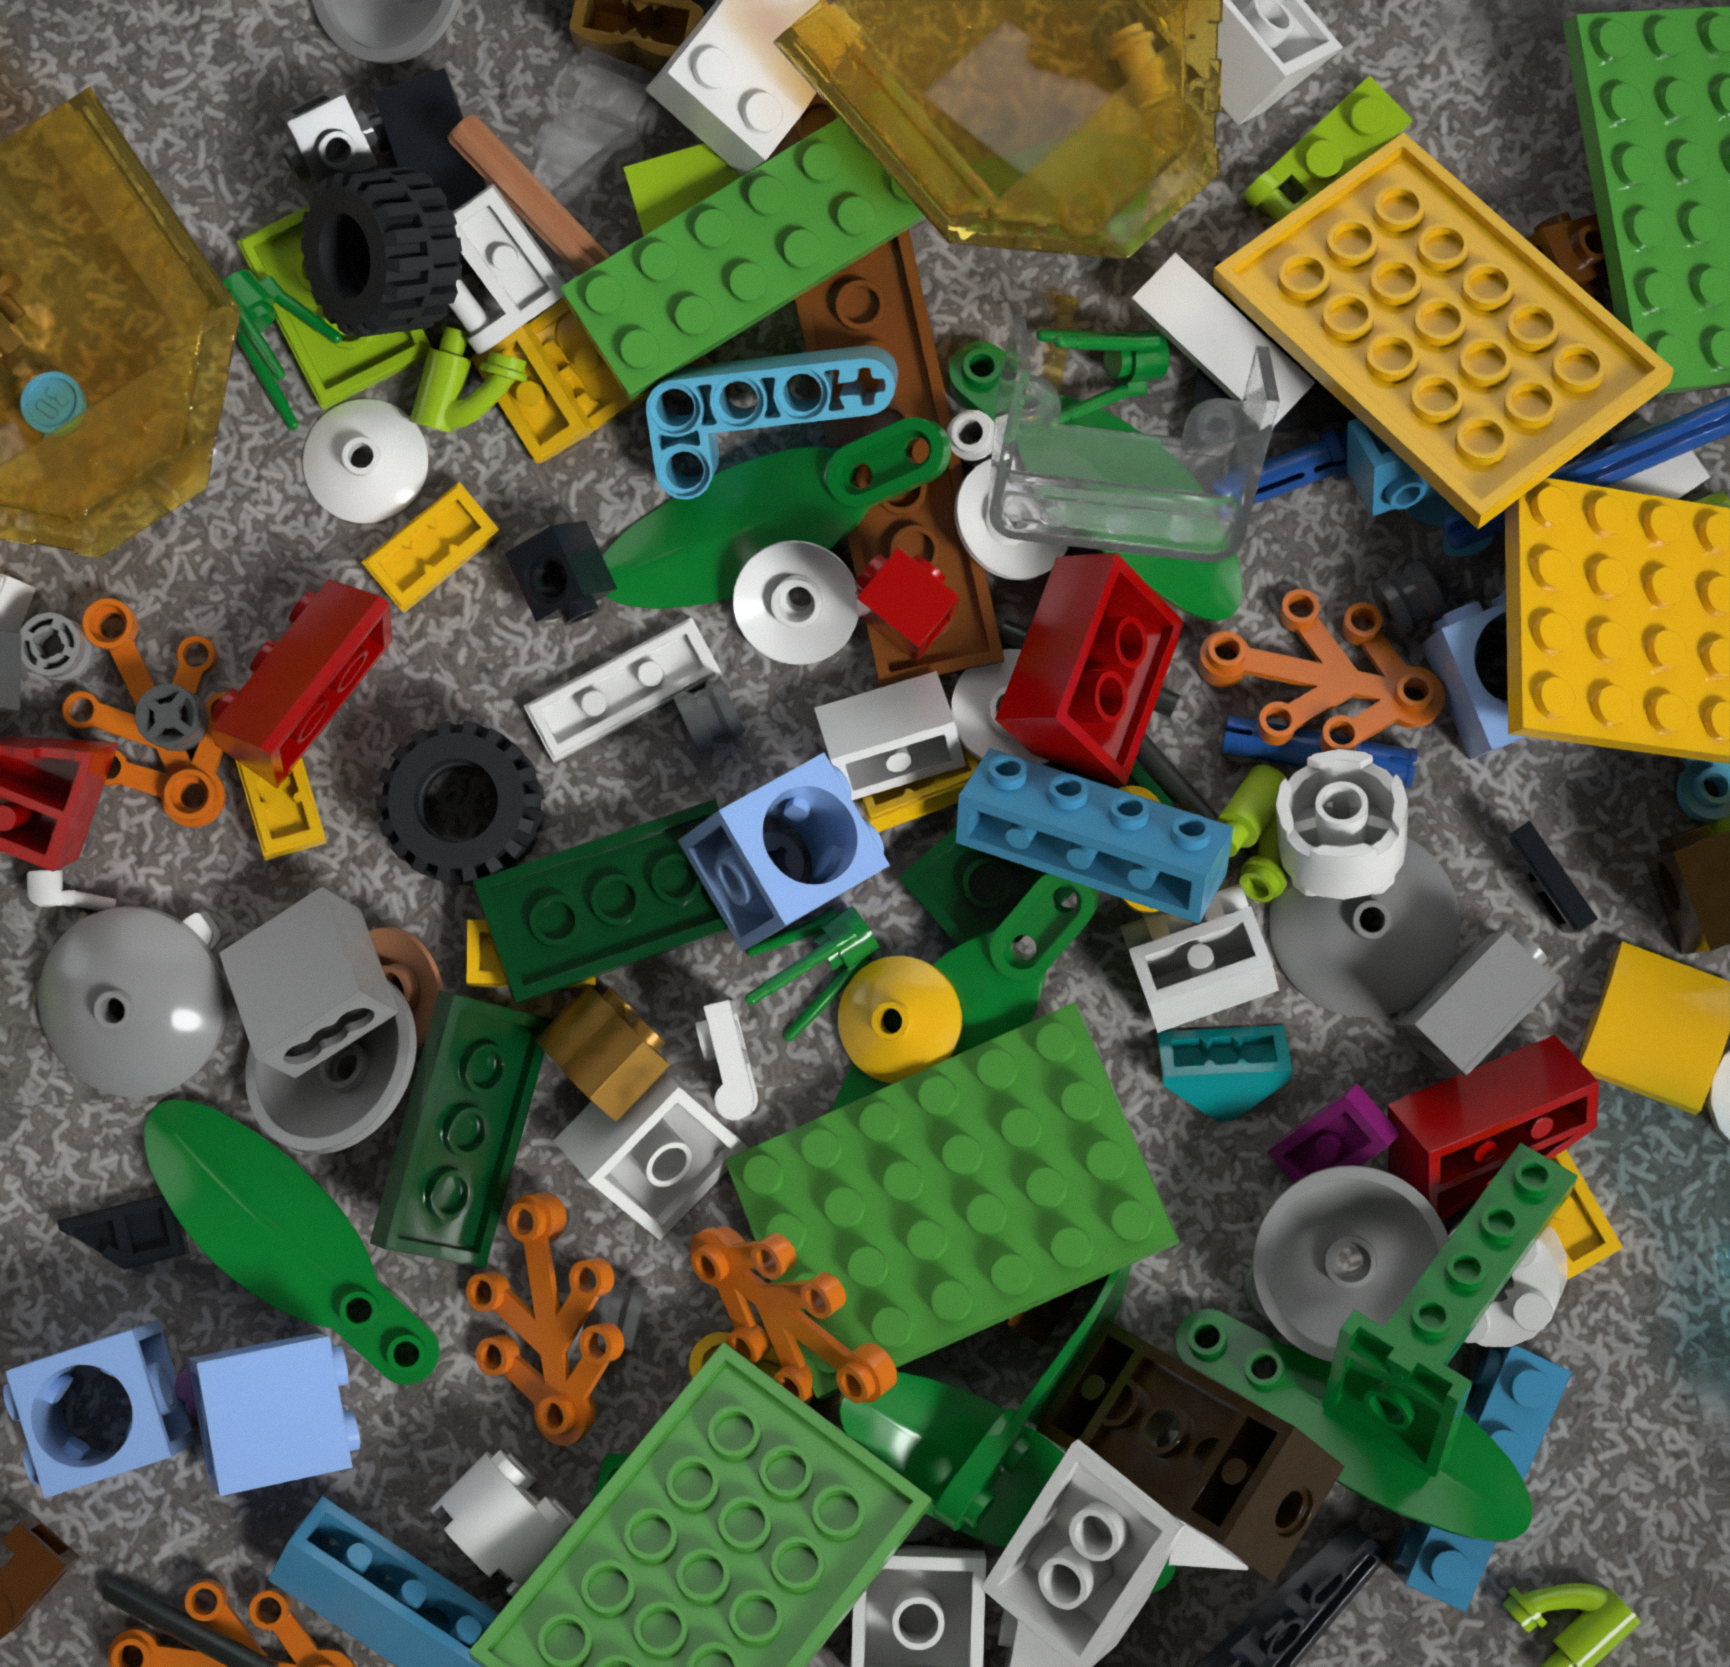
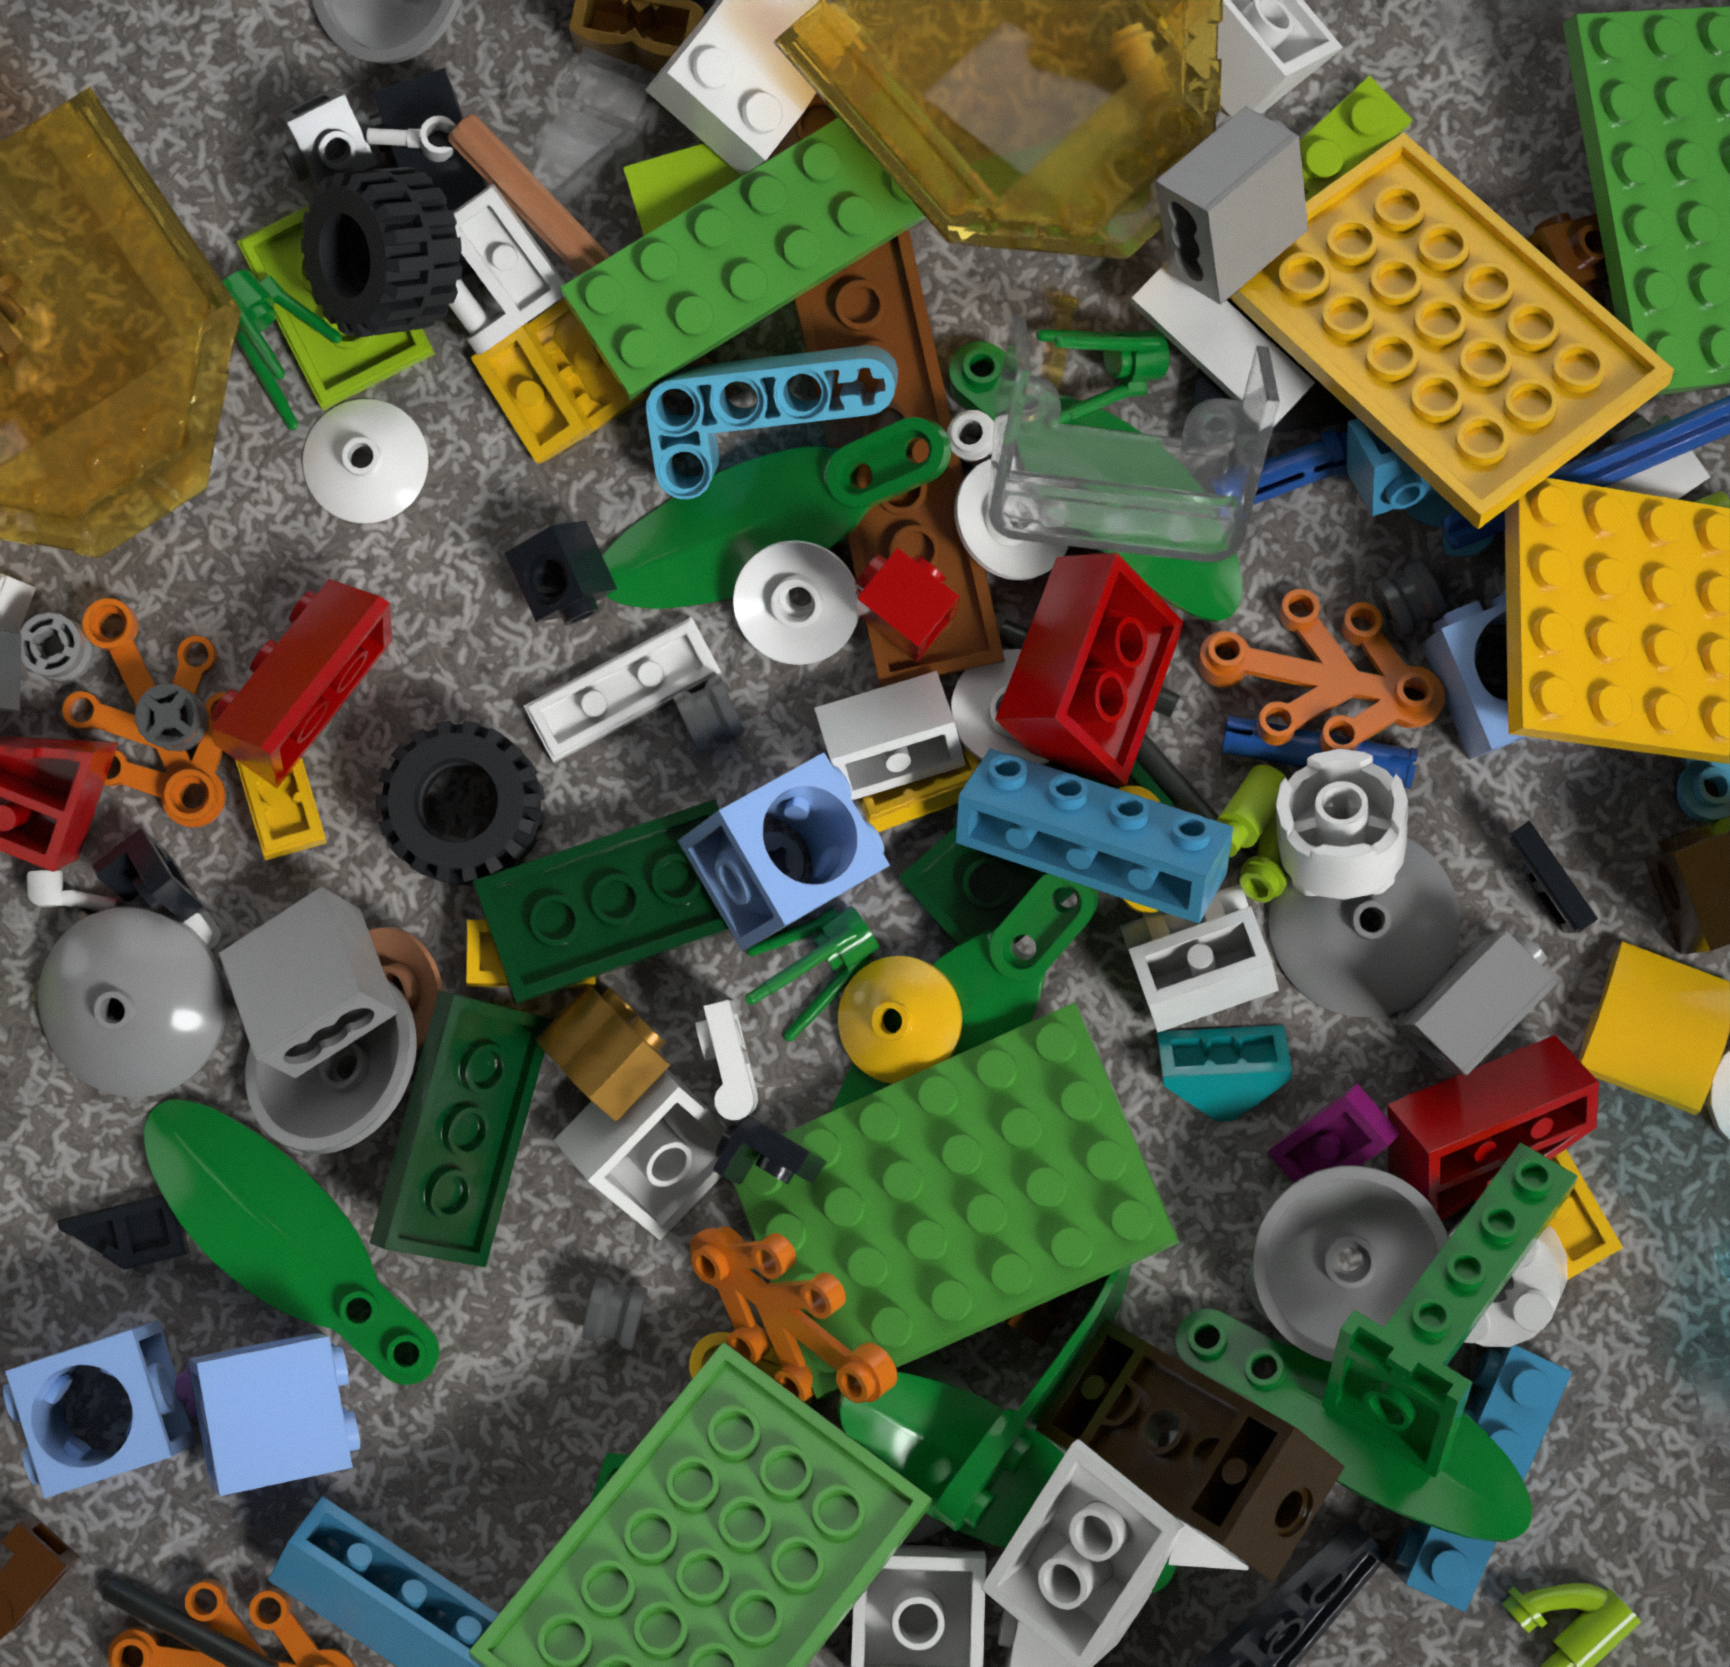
medium azure piece [20,371,87,436] -> none
yellow plate [361,482,502,613] -> none
lime plant [409,326,528,434] -> none
white brick [430,1450,576,1597] -> none
orange plant [466,1191,624,1446] -> none
none -> black bracket [92,828,204,922]
none -> white hand [366,116,455,162]
none -> black bracket [713,1115,827,1185]
none -> light grey piece [1155,106,1308,305]

